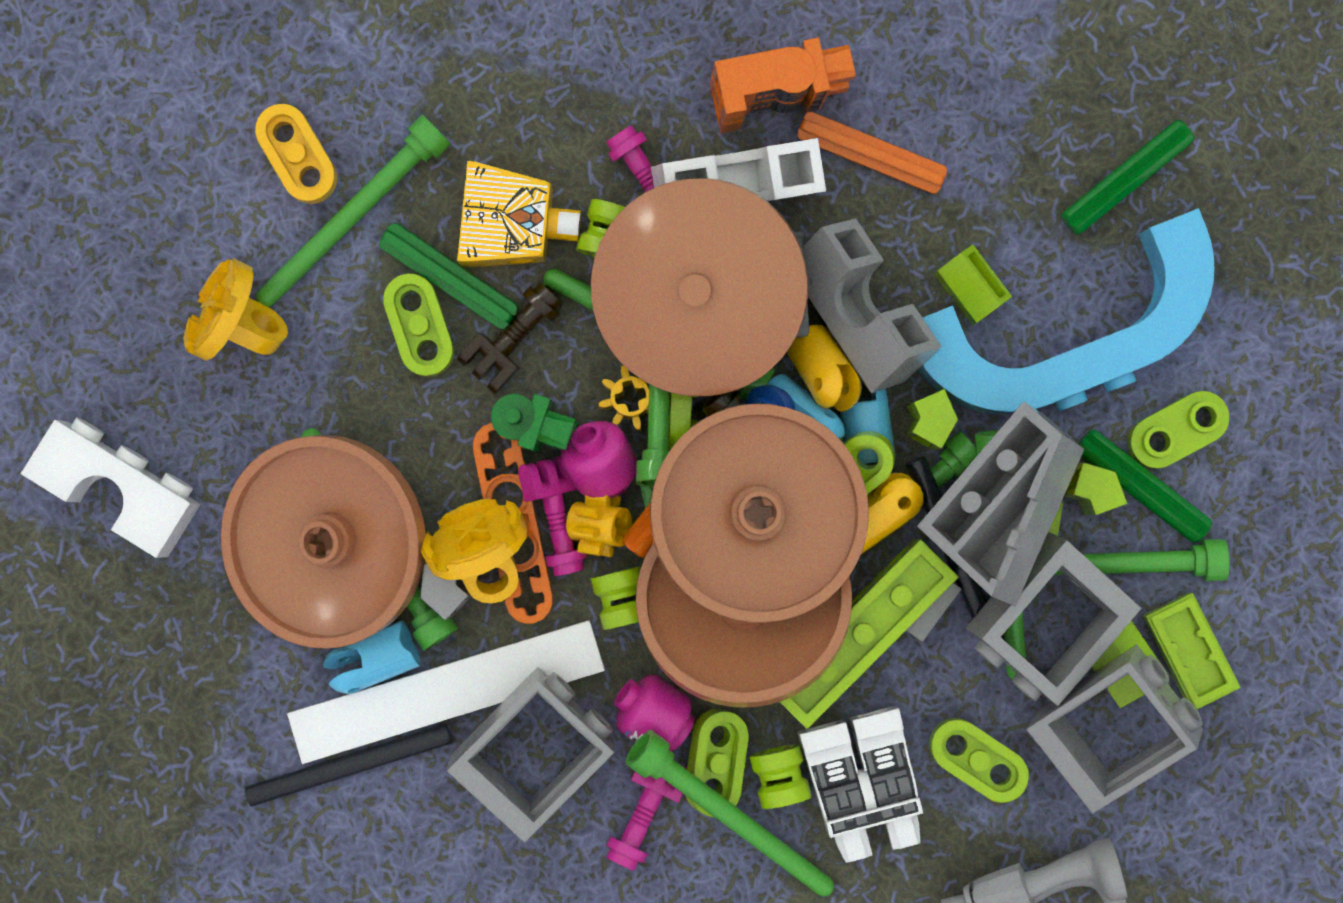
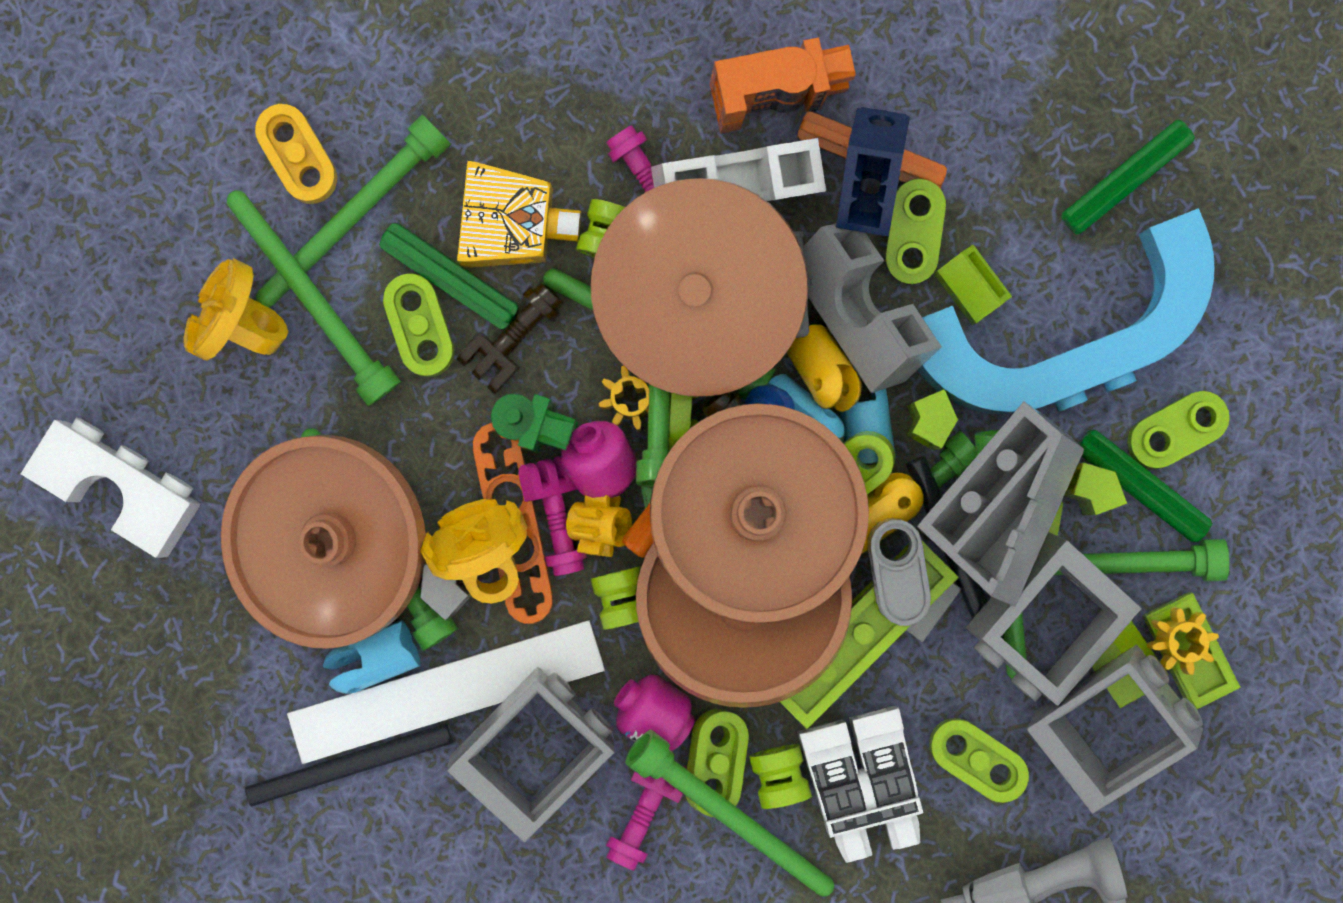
none -> bright green piece [227,190,401,407]
none -> dark blue torso [836,107,910,237]
none -> light grey piece [867,518,931,626]
none -> lime plate [885,179,946,284]
none -> yellow gear [1146,607,1219,675]

